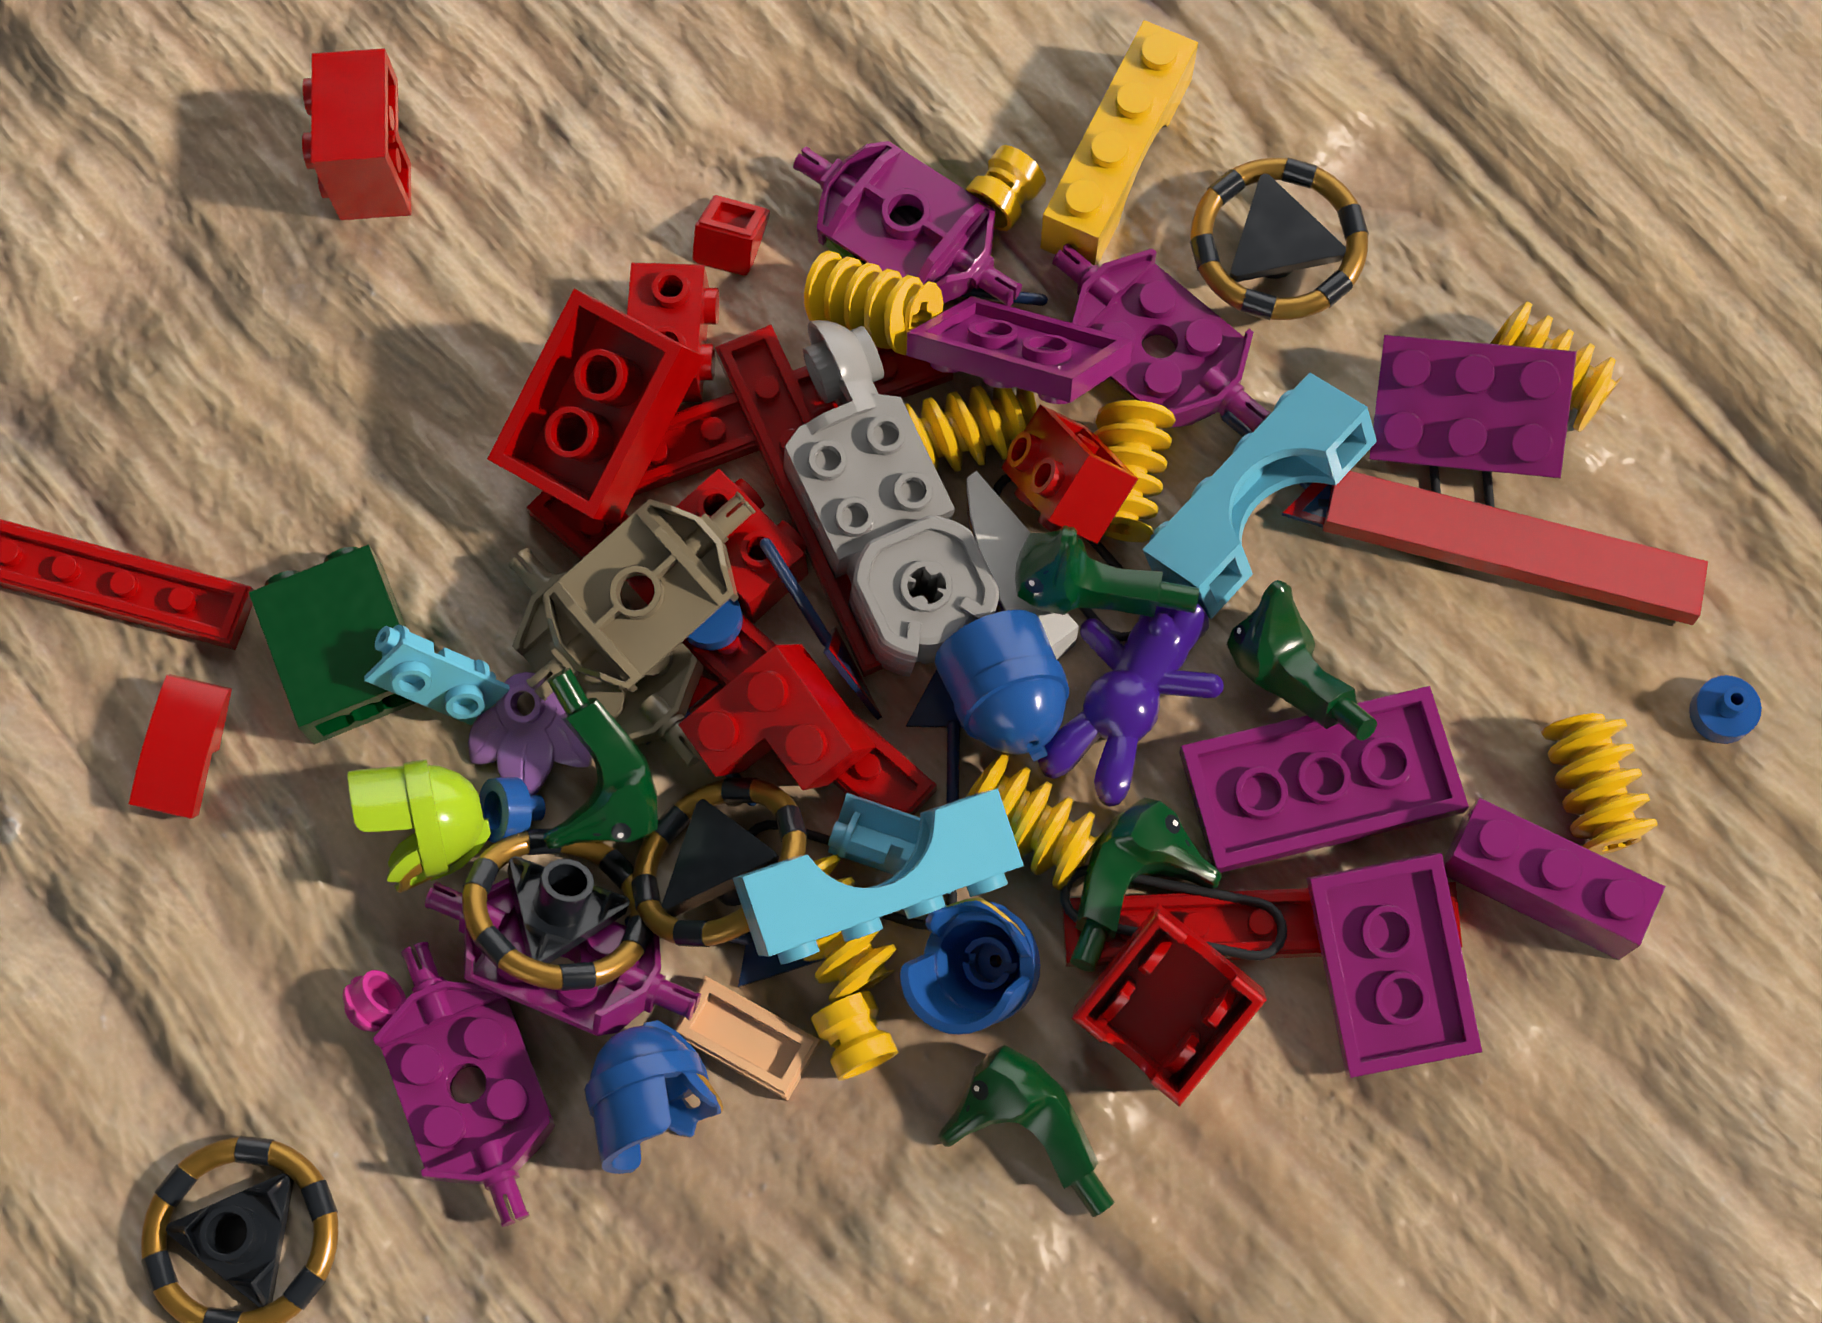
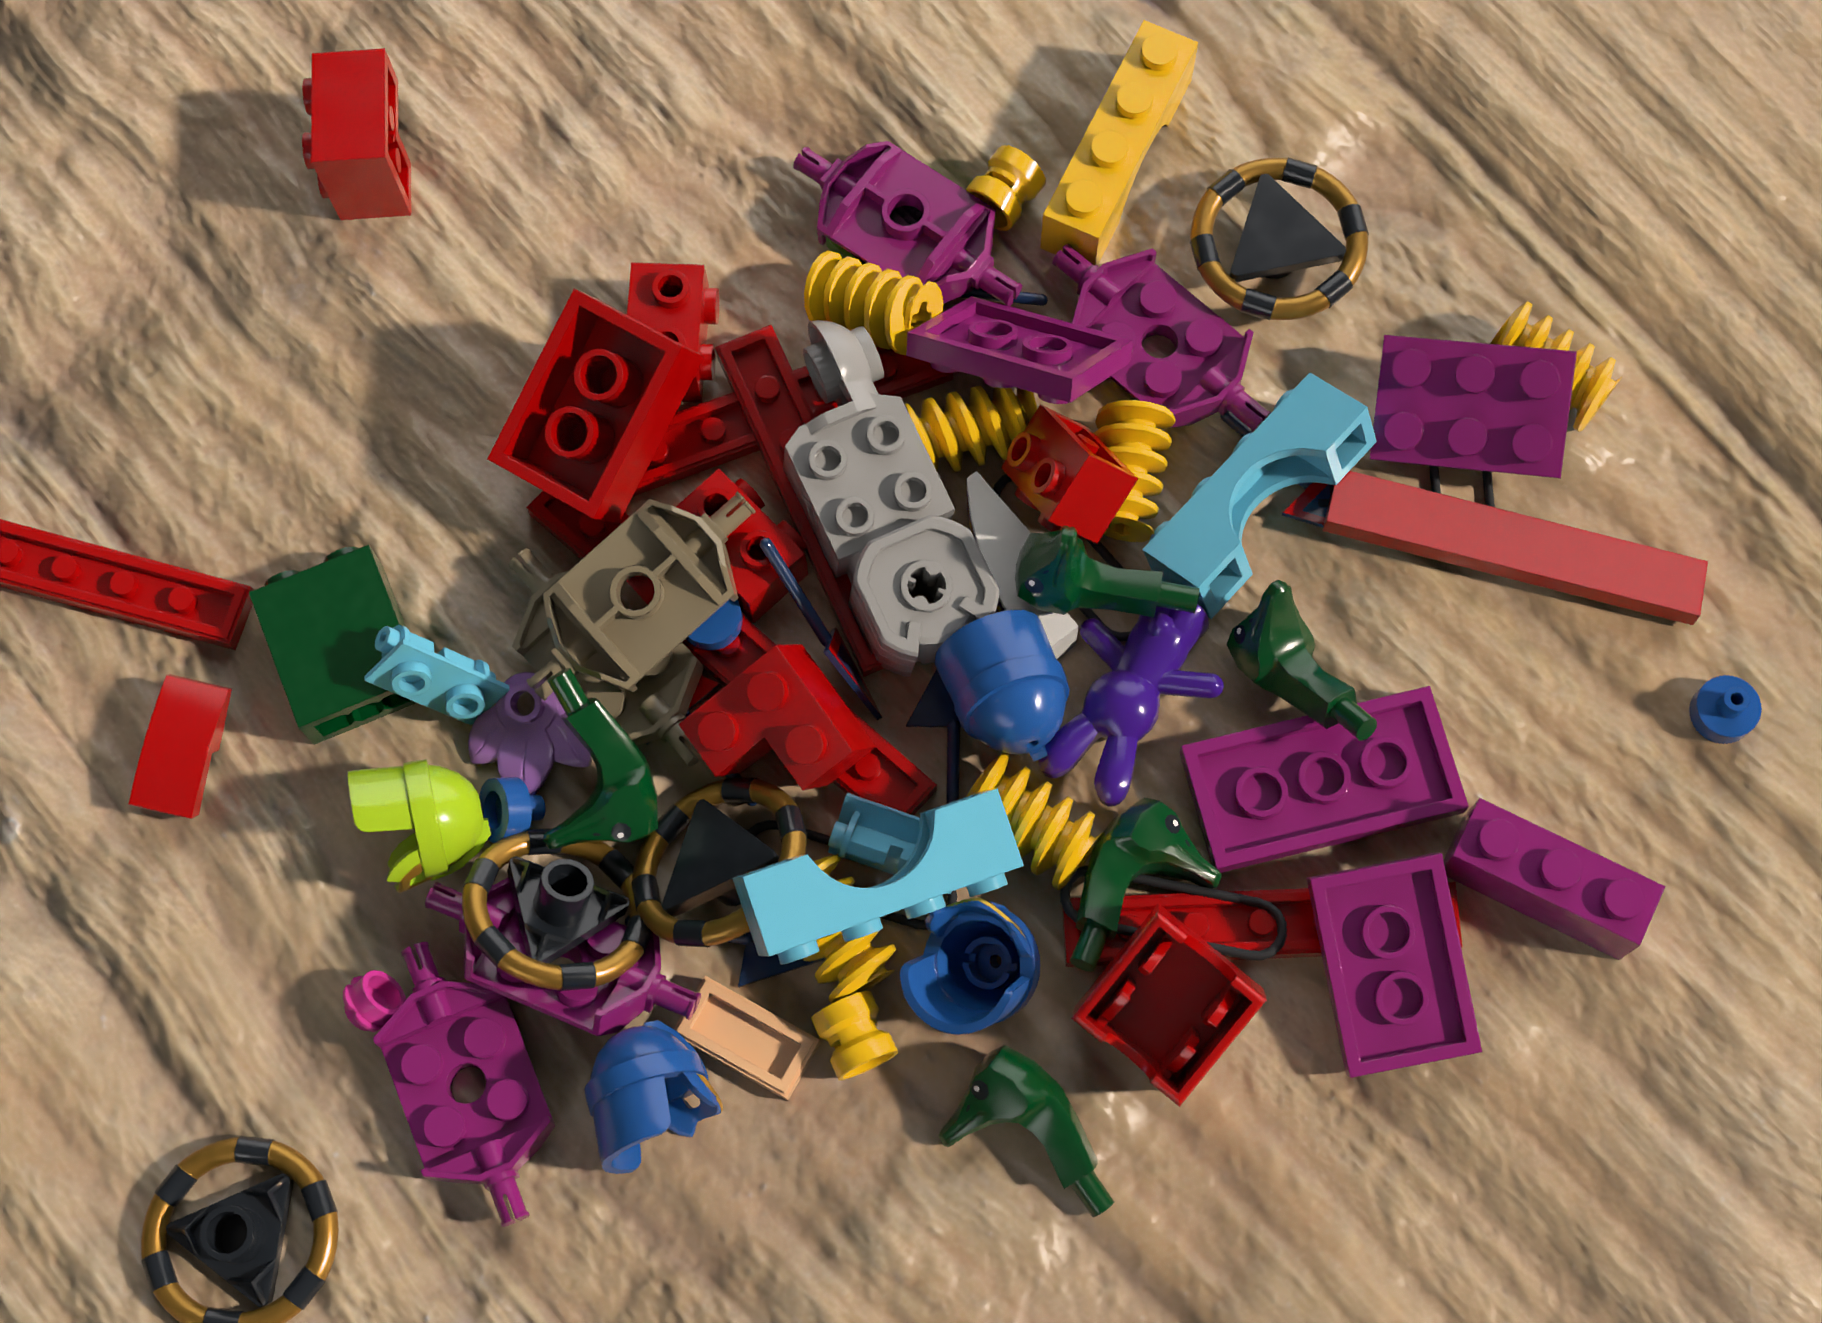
red slope [692,195,770,275] -> none
yellow piece [1541,713,1658,855] -> none

